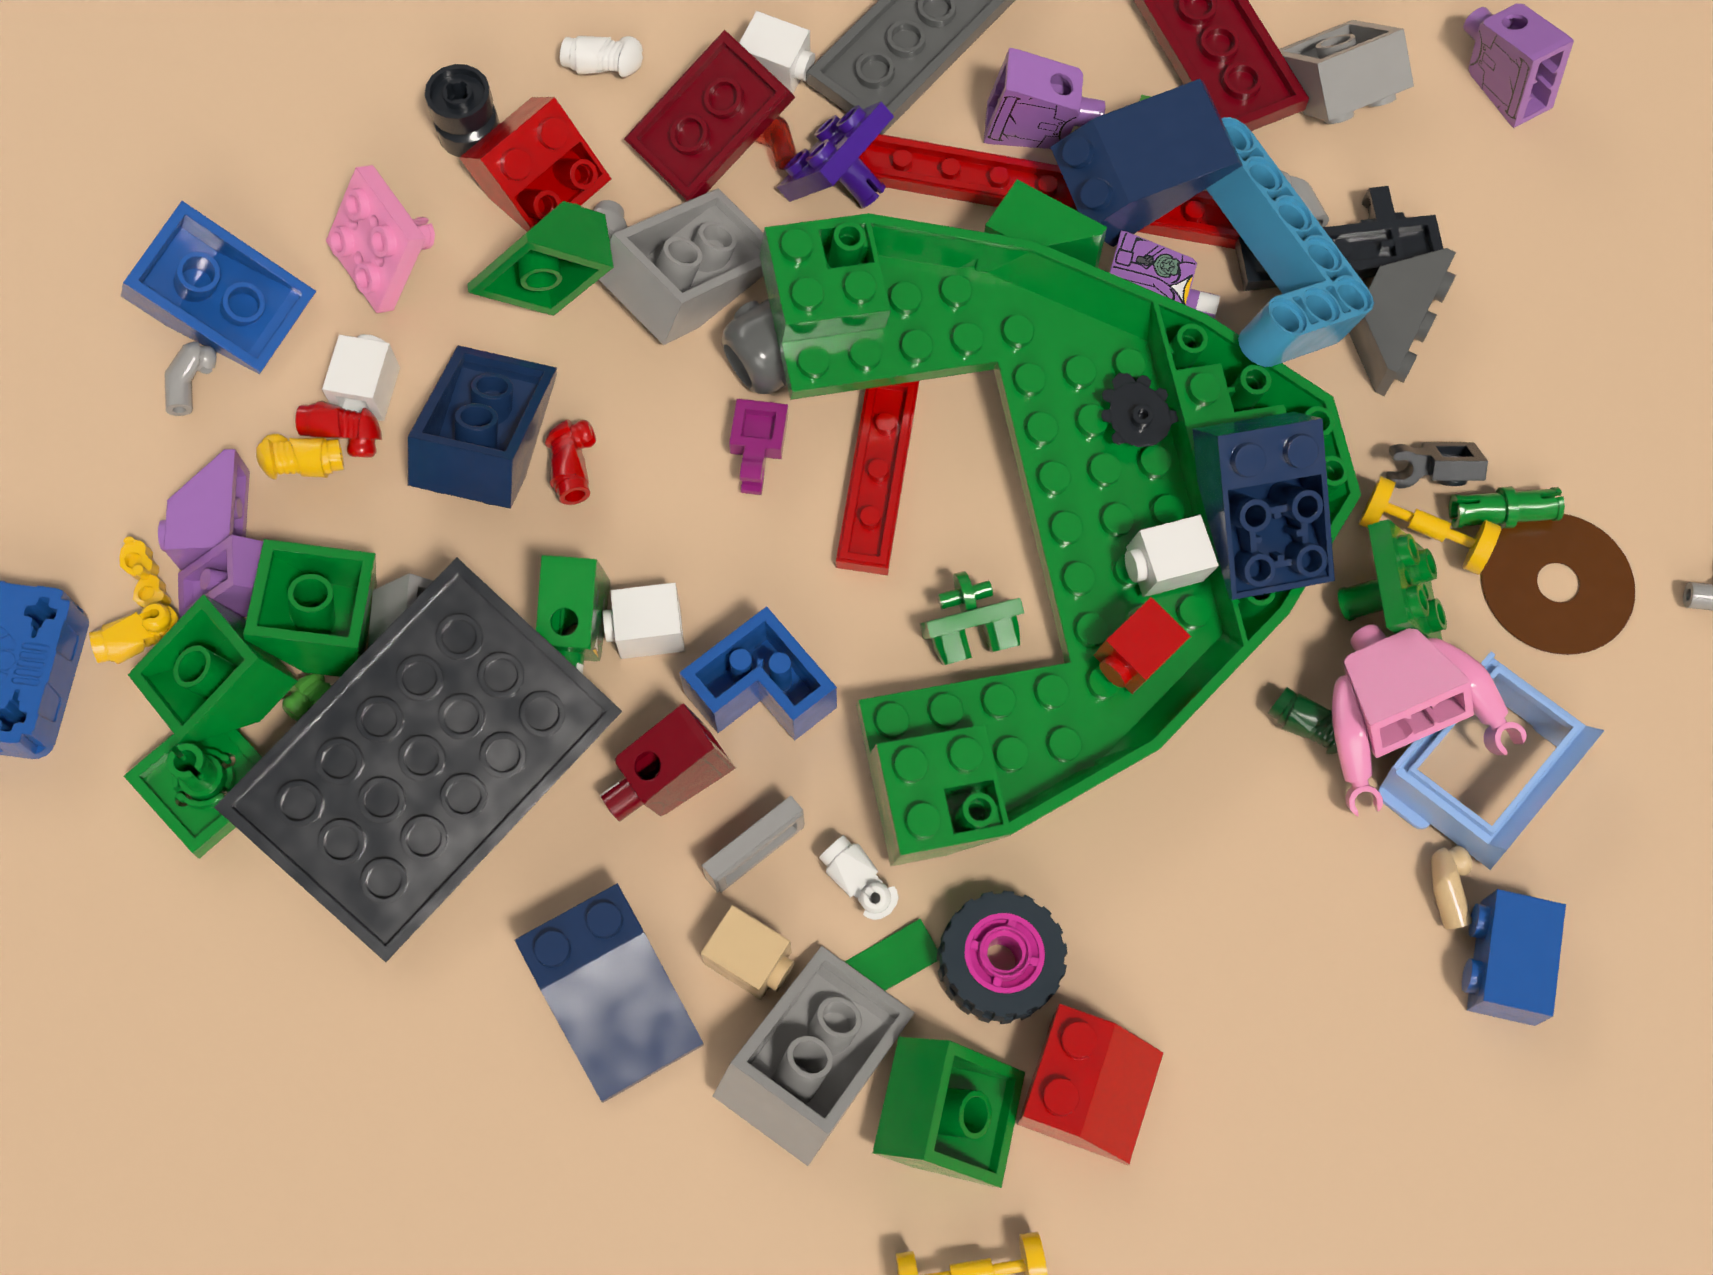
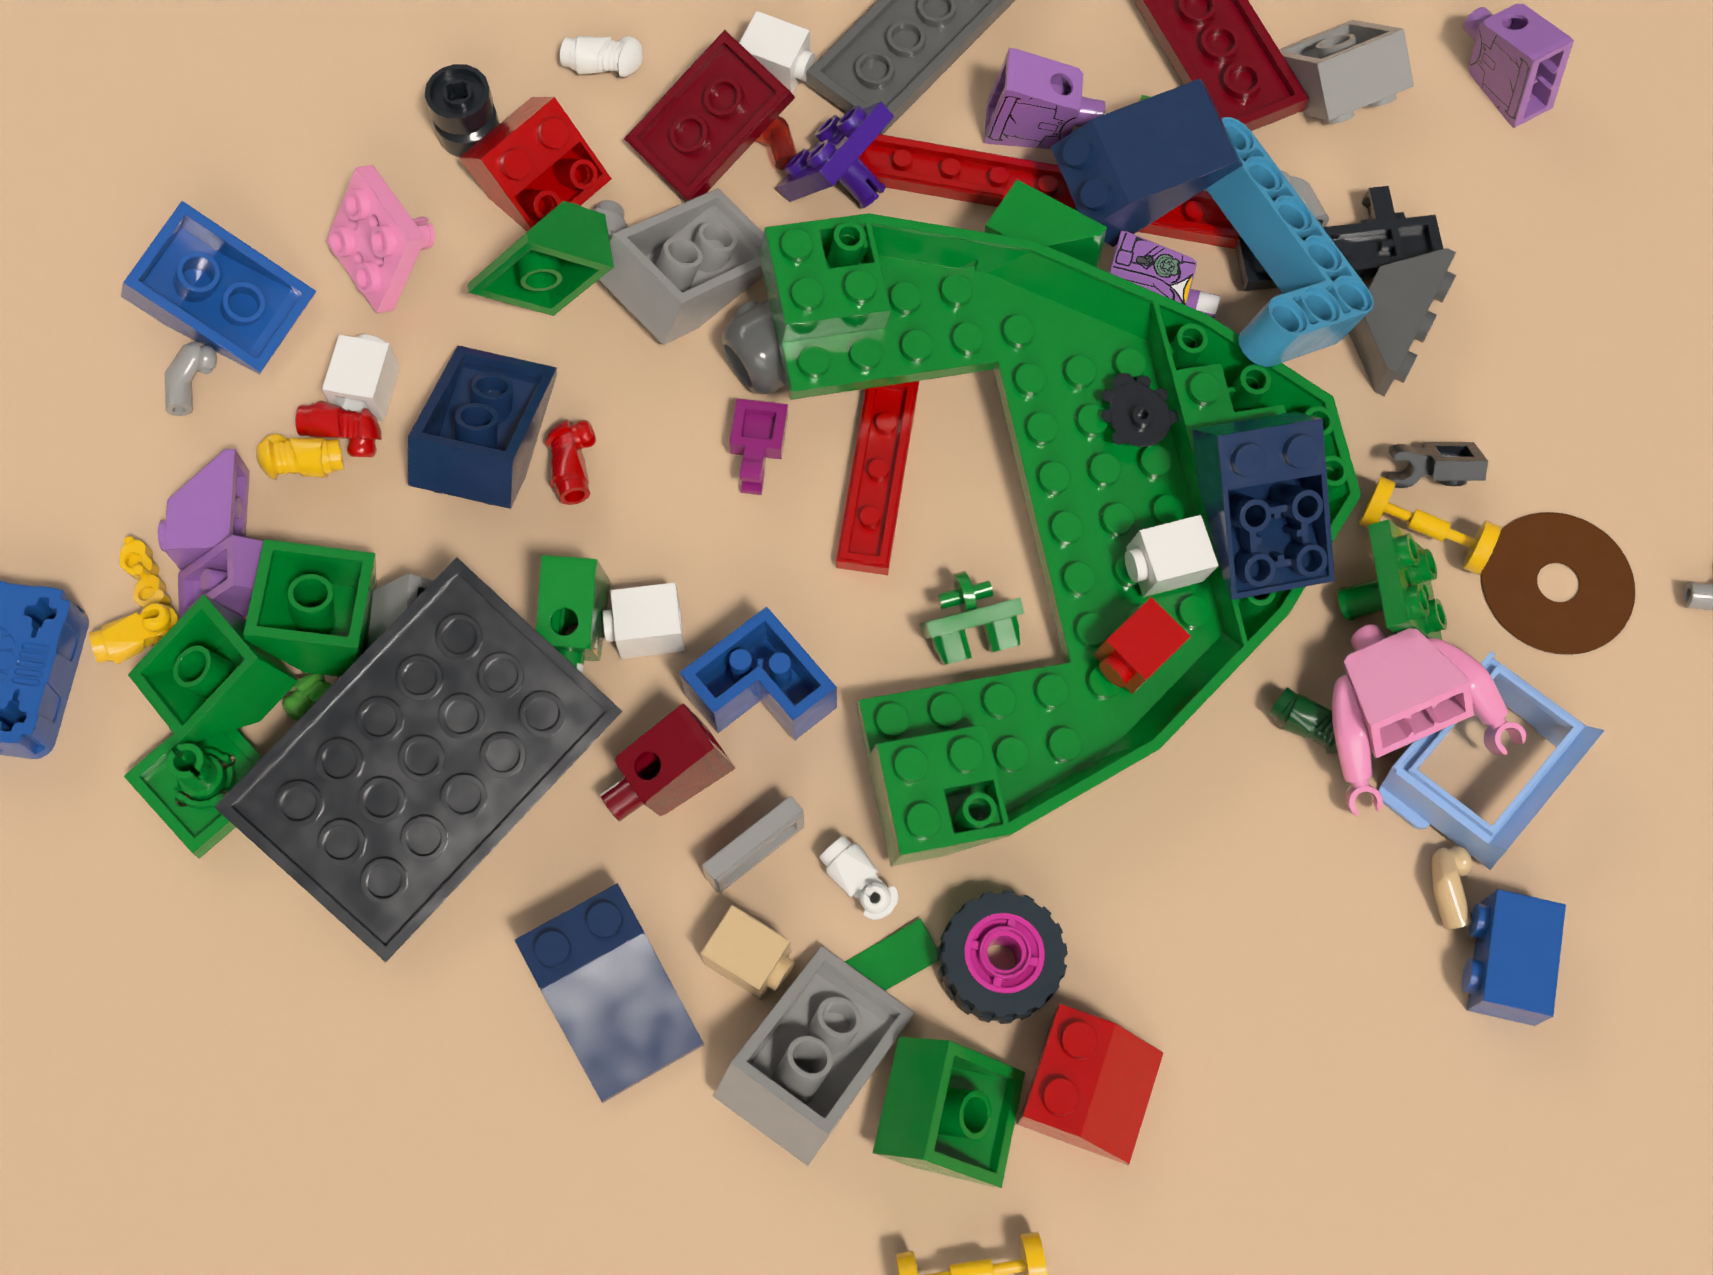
green pin [1449,486,1565,529] -> none

